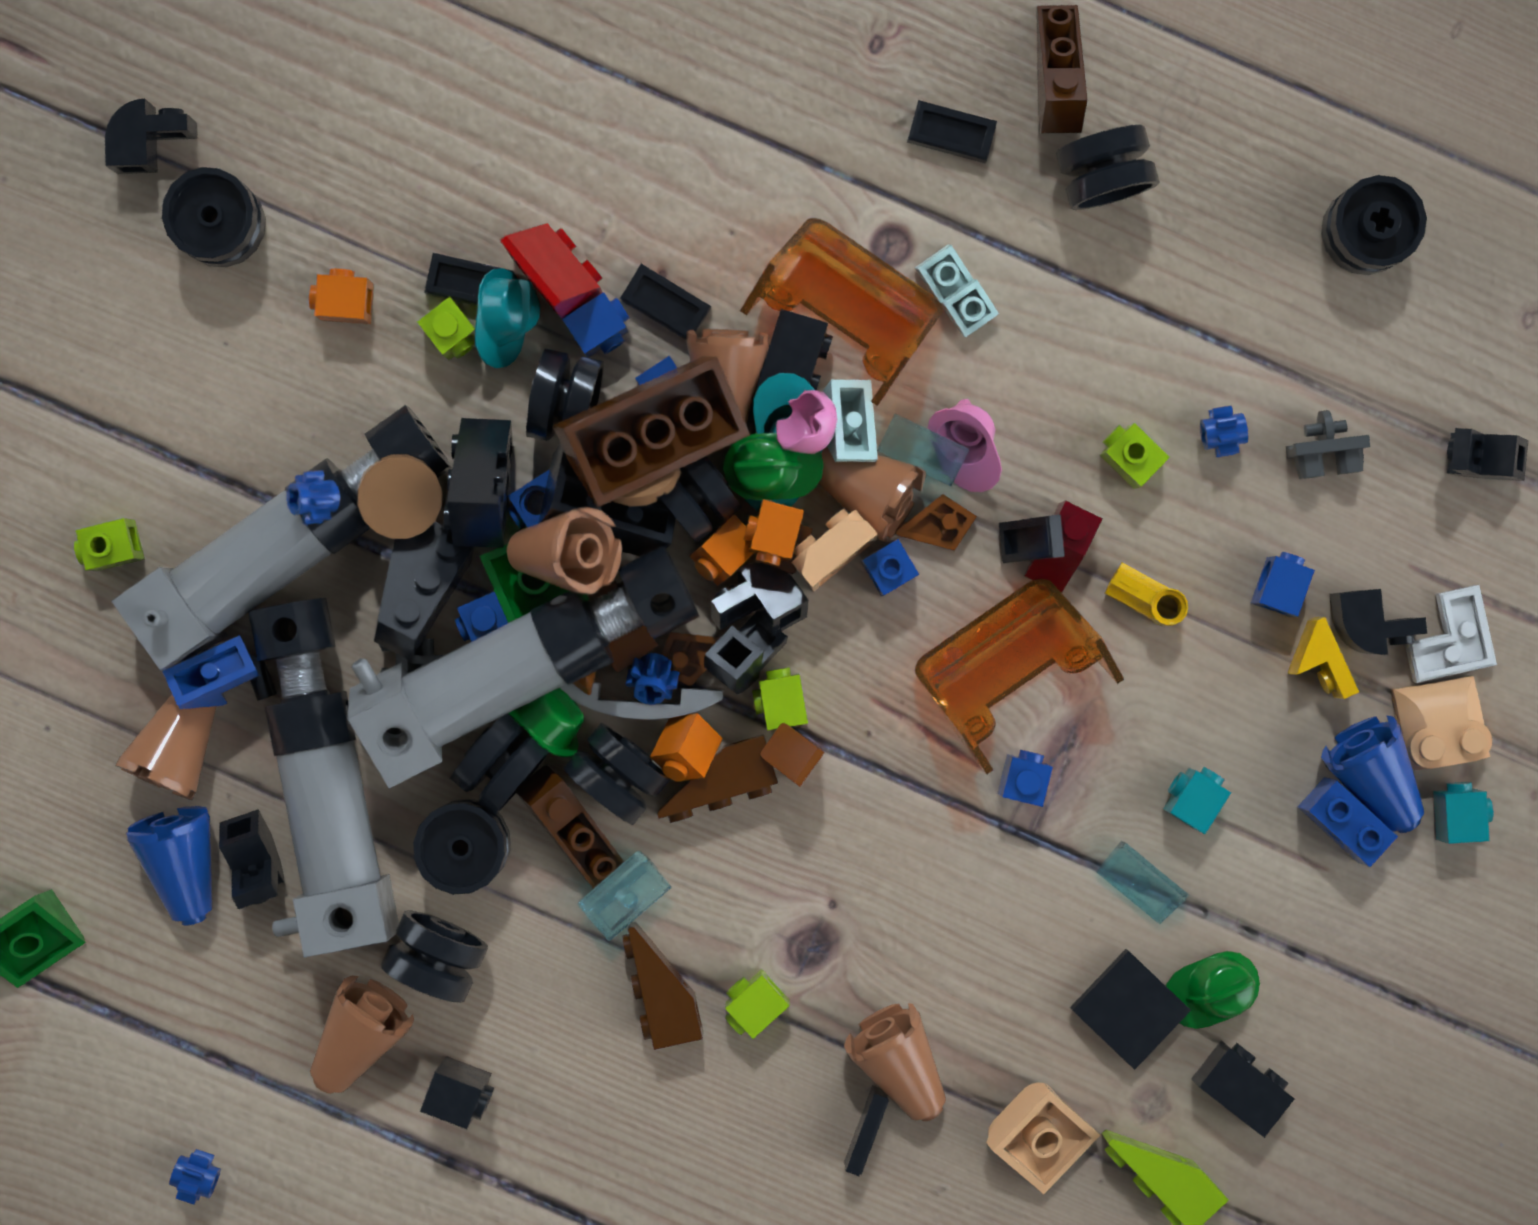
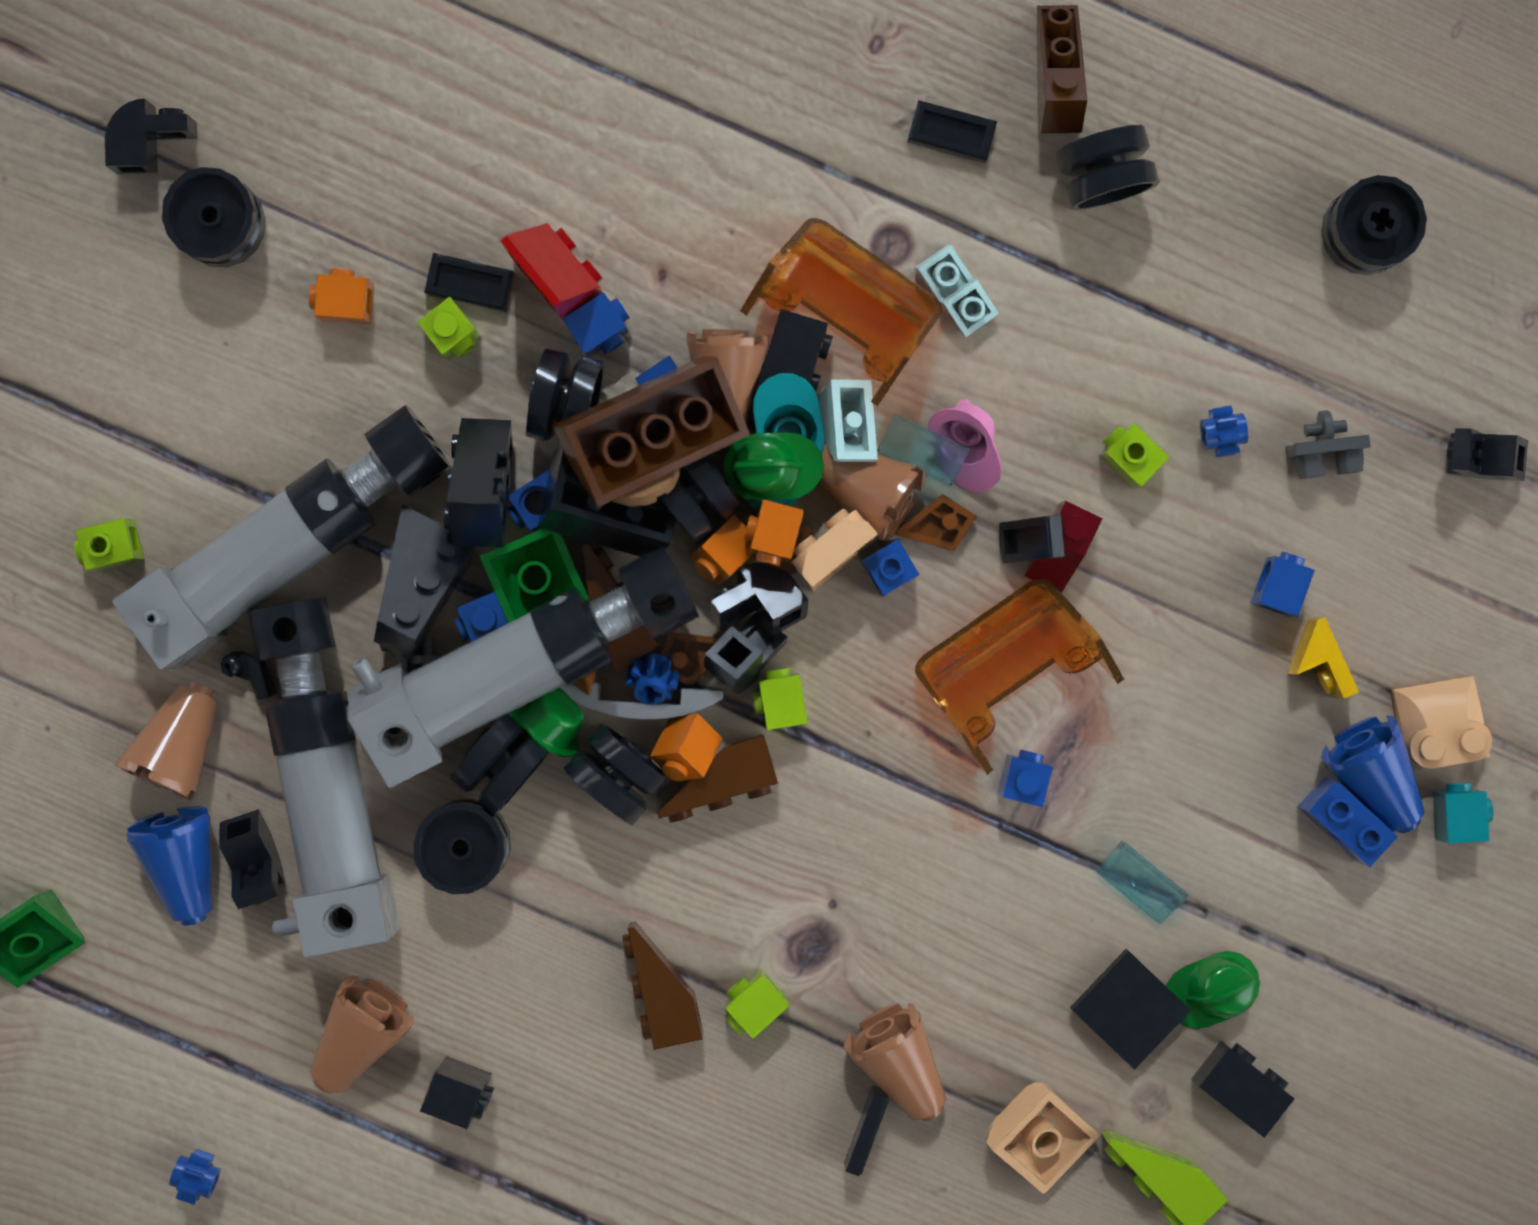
blue slope [162,635,260,709] -> none
blue gear [286,471,340,525] -> none
medium nougat tile [357,454,442,539] -> none
black wheel [381,910,488,1003] -> none
teal piece [475,268,541,368] -> none
nougat cone [507,508,622,594] -> none
reddish brown slope [515,764,628,893] -> none
clear light blue slope [578,851,672,941] -> none
black tile [620,263,711,340] -> none
dark orange slope [760,723,825,787] -> none
bright pink hair [776,390,837,454] -> none
yellow piece [1104,562,1188,627] -> none
teal brick [1163,767,1232,834] -> none
black brick [1330,589,1428,655] -> none
white tile [1405,585,1497,683] -> none

